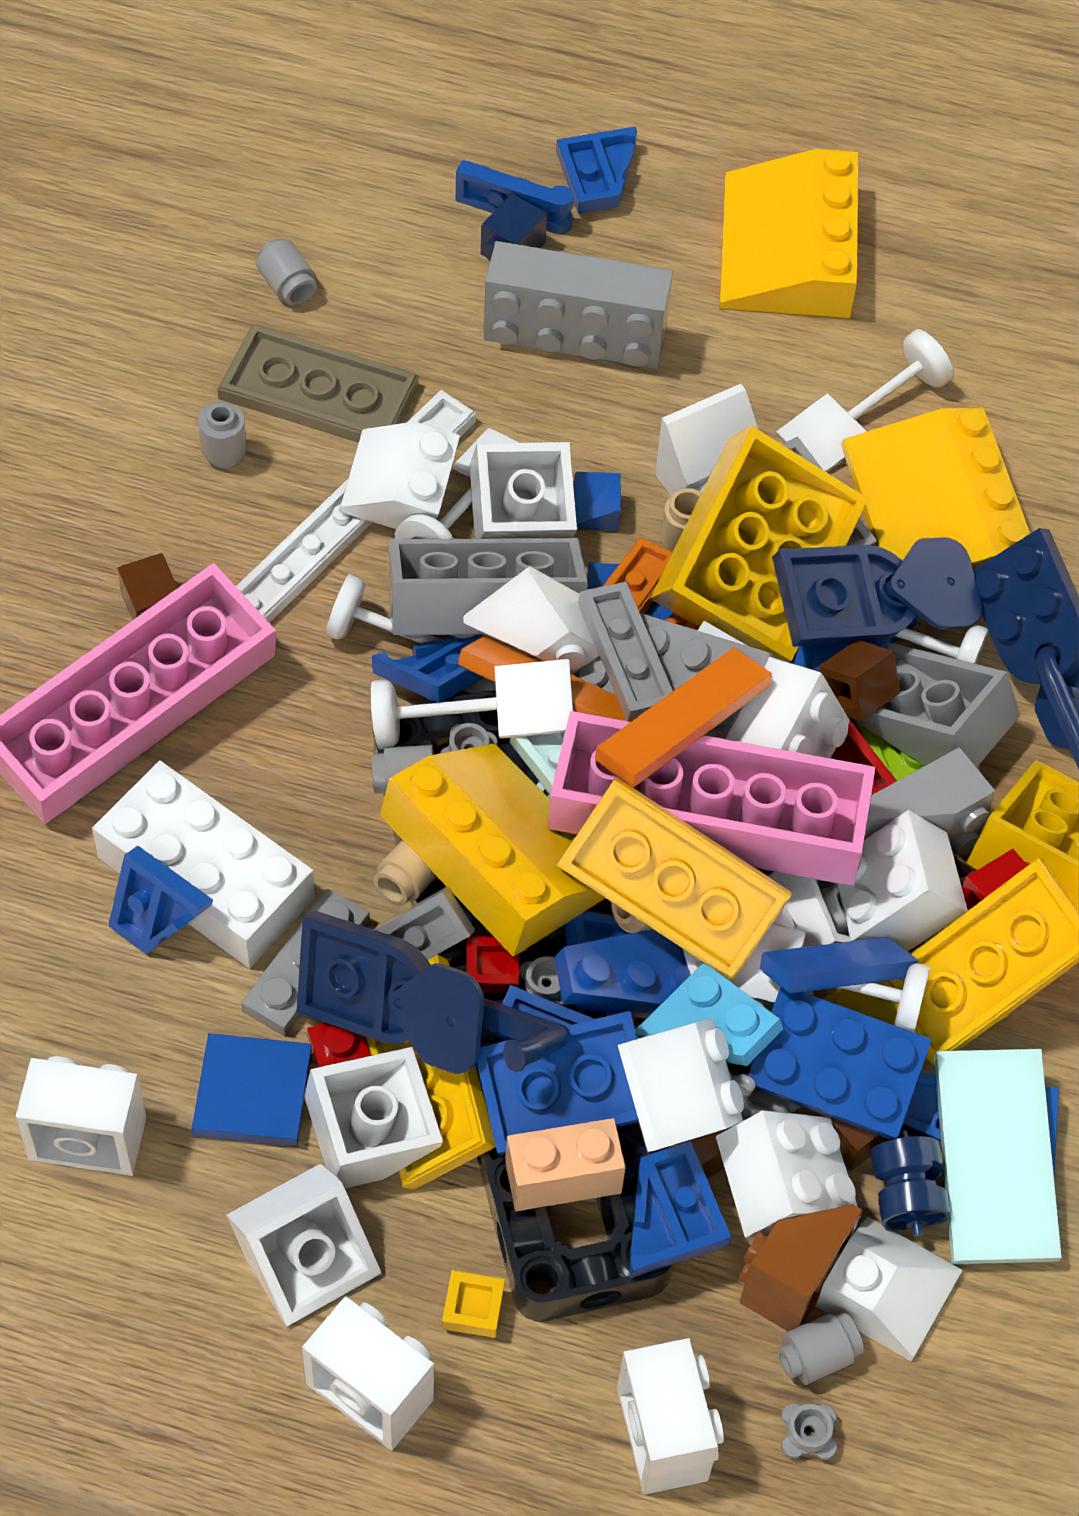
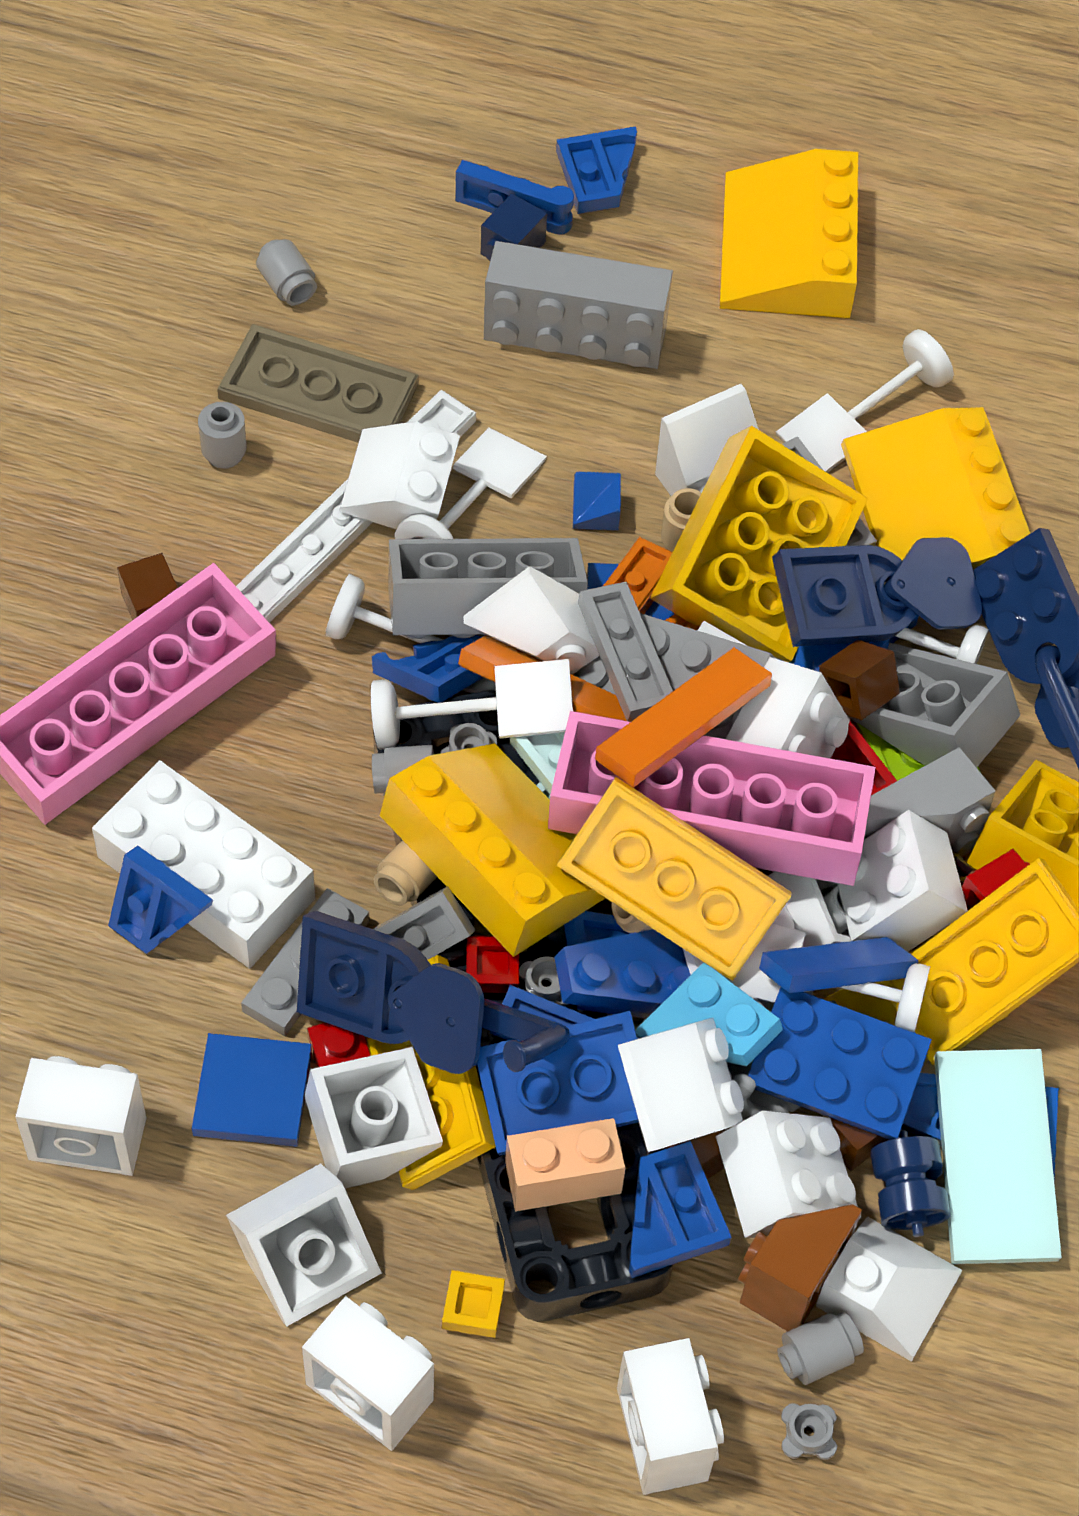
white brick [470,442,577,539] -> none

